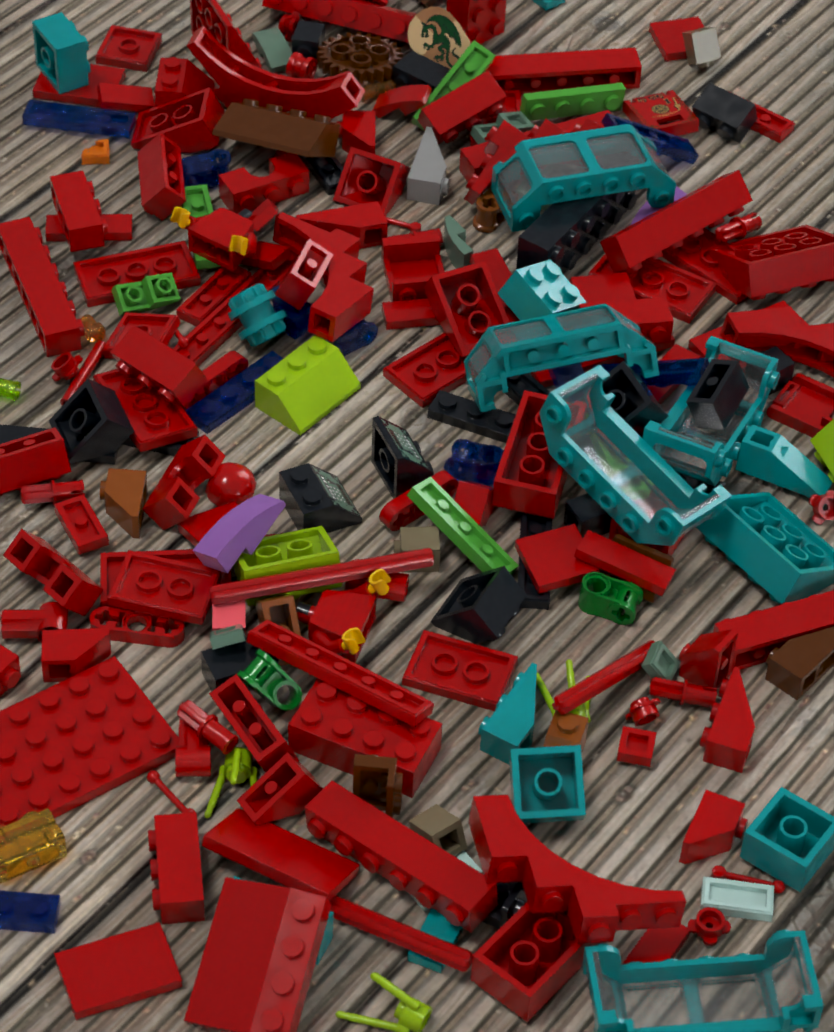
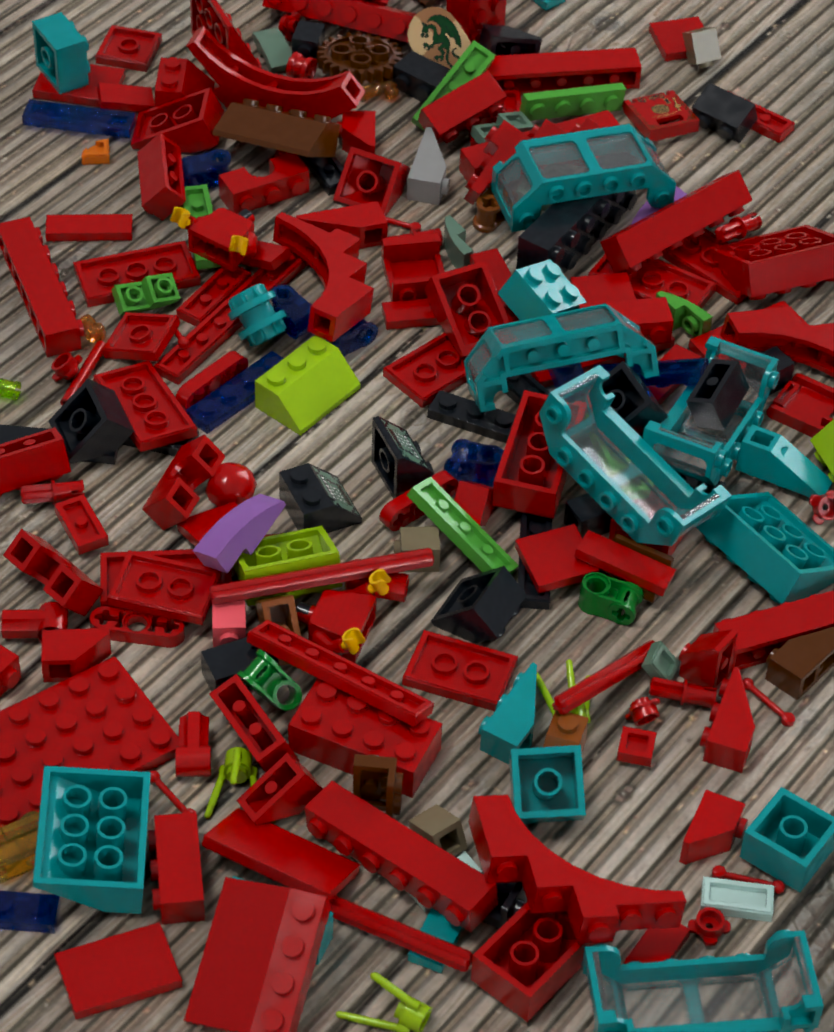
red brick [50,170,108,252] -> none
dark orange slope [100,468,148,539] -> none
red brick [110,325,207,407] -> none
red axle [177,700,239,755] -> none
sand green tile [210,624,245,650] -> none
red slope [252,198,280,232] -> none
red slope [275,239,334,311] -> none
red slope [372,85,432,119] -> none
clear blue plate [601,113,699,164] -> none
none -> teal slope [33,766,151,914]
none -> black slope [479,24,542,56]
none -> bright green slope [656,291,712,337]
none -> red hinge [742,678,795,727]

